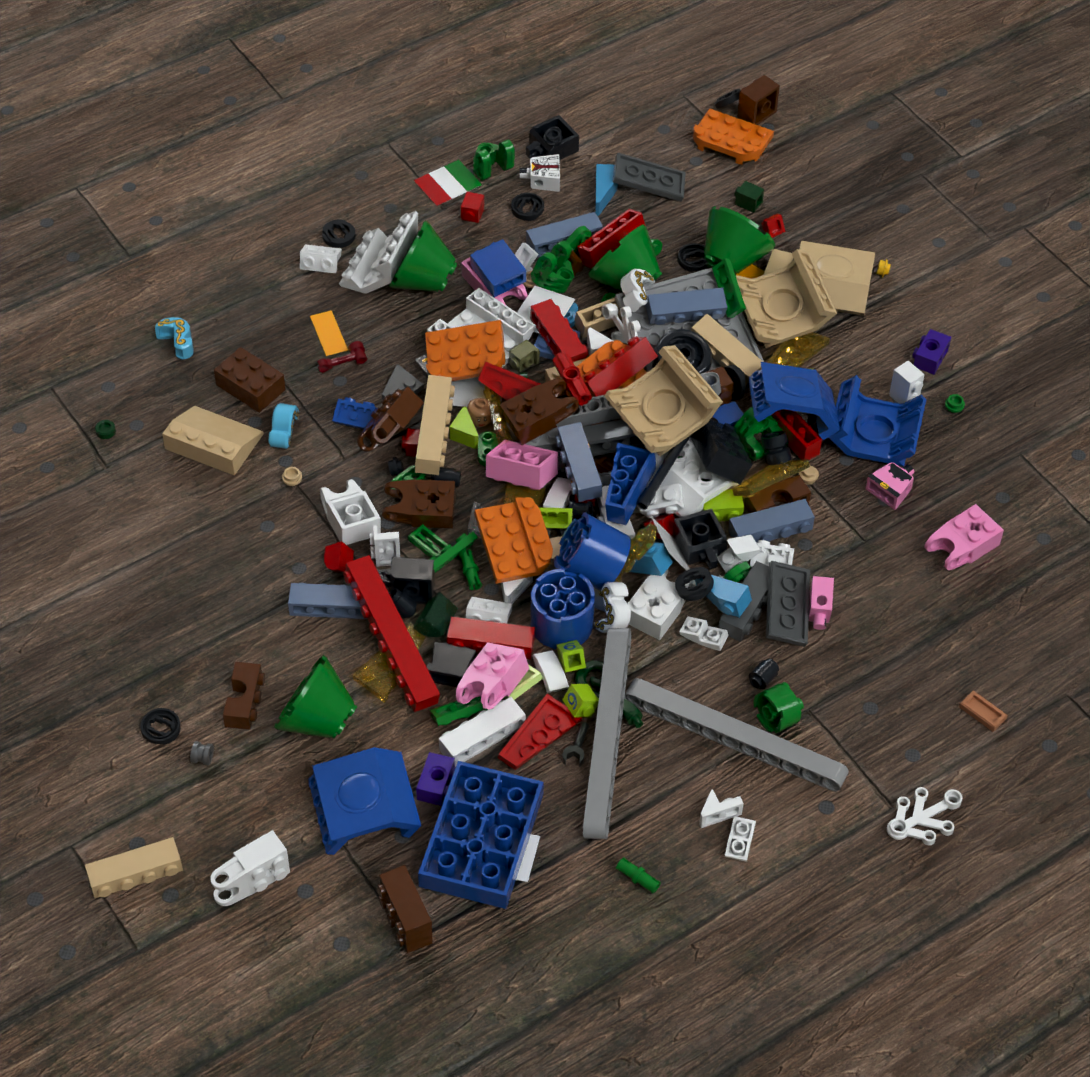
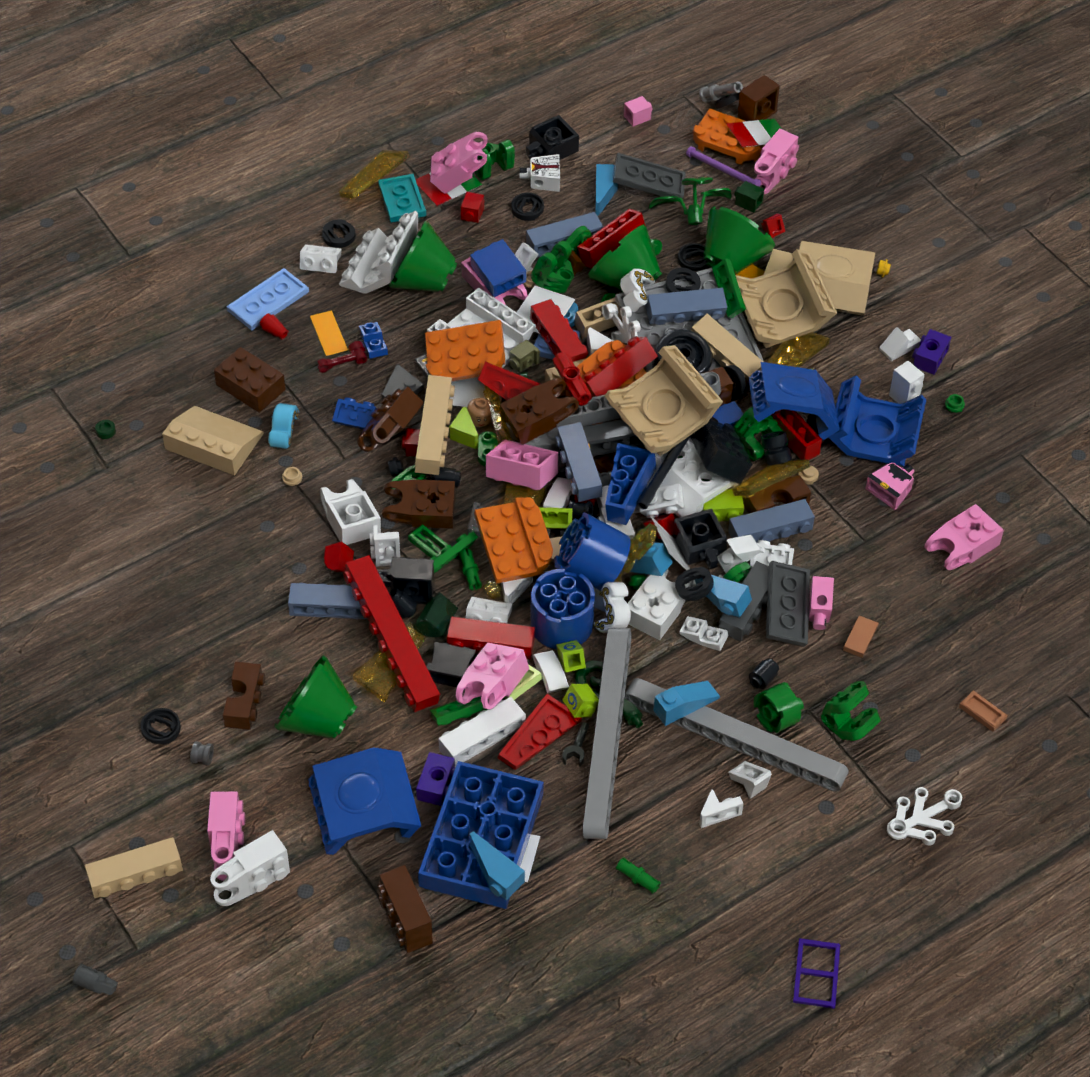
medium azure animal [155,317,194,359] -> none
white slope [725,816,756,862] -> none
none -> dark grey hinge [73,964,118,995]
none -> bright pink brick [207,792,245,881]
none -> light blue tile [226,268,309,331]
none -> red cone [260,313,289,340]
none -> clear yellow wing [338,150,410,199]
none -> blue slope [359,322,388,359]
none -> teal plate [378,174,426,223]
none -> bright pink brick [430,132,488,194]
none -> dark azure slope [470,831,525,901]
none -> clear yellow plate [483,580,502,599]
none -> bright pink brick [624,96,652,127]
none -> green plate [628,575,647,589]
none -> green plant [649,177,732,225]
none -> dark azure slope [653,681,720,726]
none -> black piece [666,268,701,293]
none -> medium lavender bar [686,146,761,187]
none -> light grey pin [699,81,743,103]
none -> sticker [726,118,783,147]
none -> white slope [728,761,772,799]
none -> bright pink brick [754,129,799,194]
none -> dark purple window [793,938,840,1009]
none -> green piece [821,681,881,741]
none -> nougat tile [843,616,879,658]
none -> white slope [879,327,921,361]

